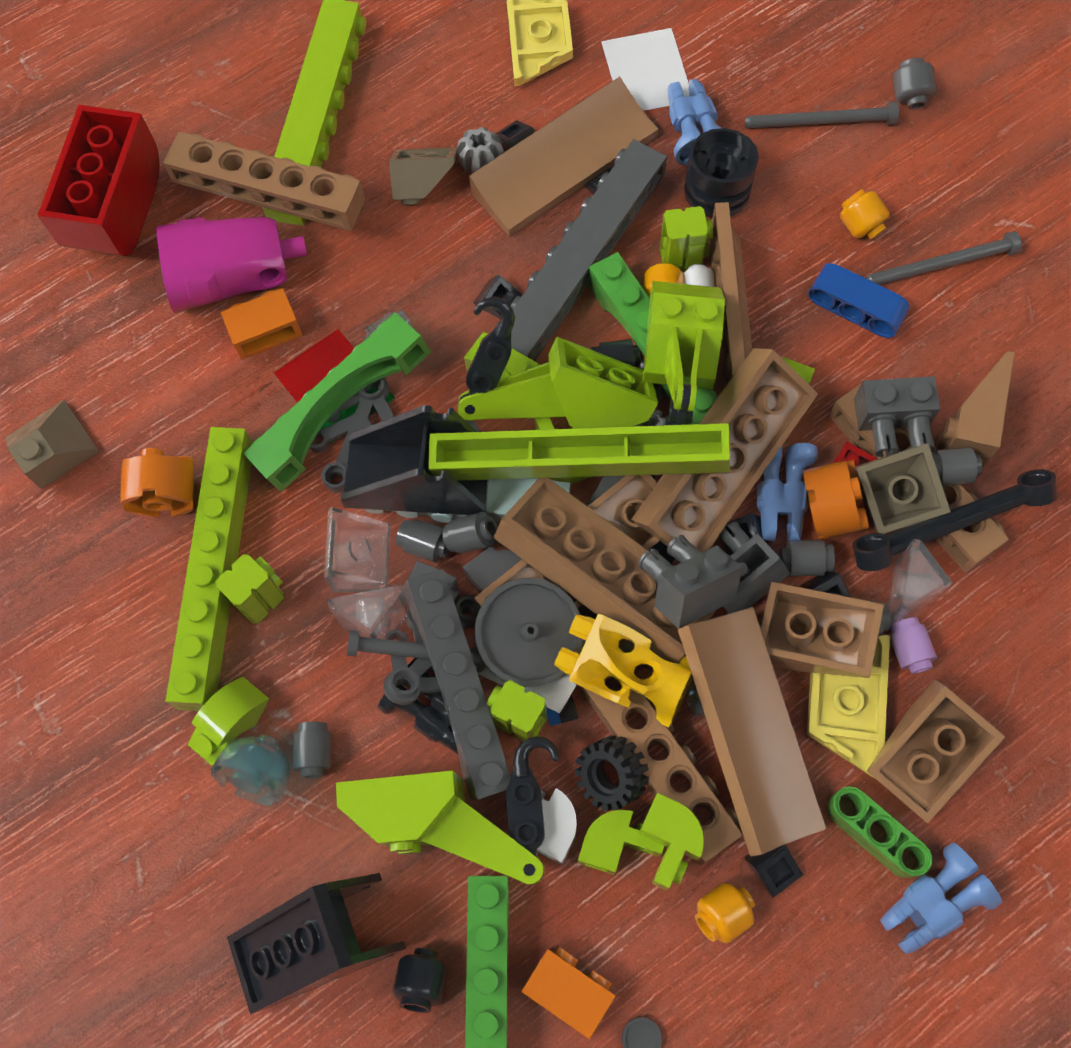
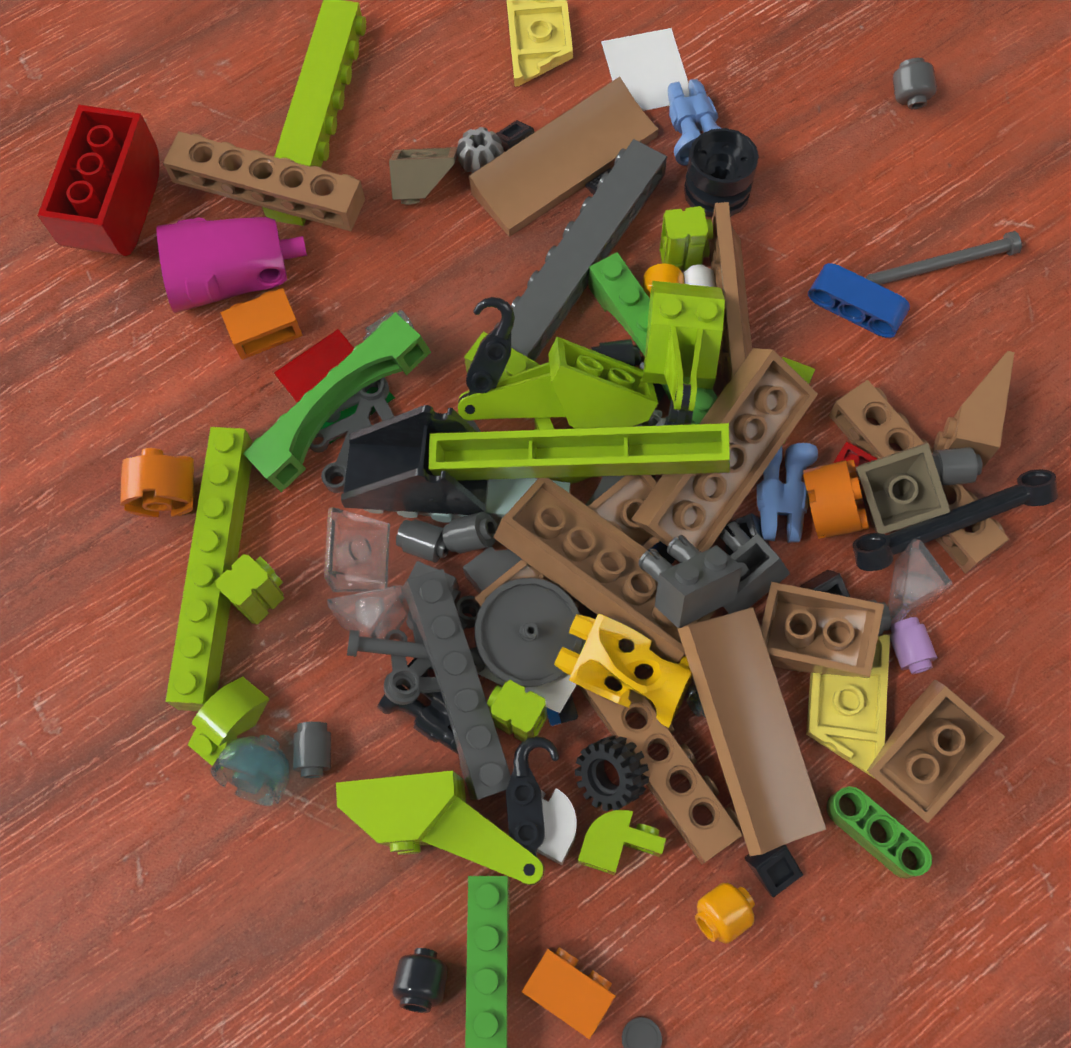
dark tan slope [6,400,99,489] -> none
black ladder [227,873,406,1015] -> none
black slope [473,274,522,319] -> none
lime brick [639,792,704,891] -> none
dark grey bar [745,102,899,129] -> none
dark grey brick [779,540,835,576] -> none
light orange head [840,189,890,240] -> none
dark grey brick [854,376,940,457] -> none
medium blue piece [880,842,1002,954] -> none

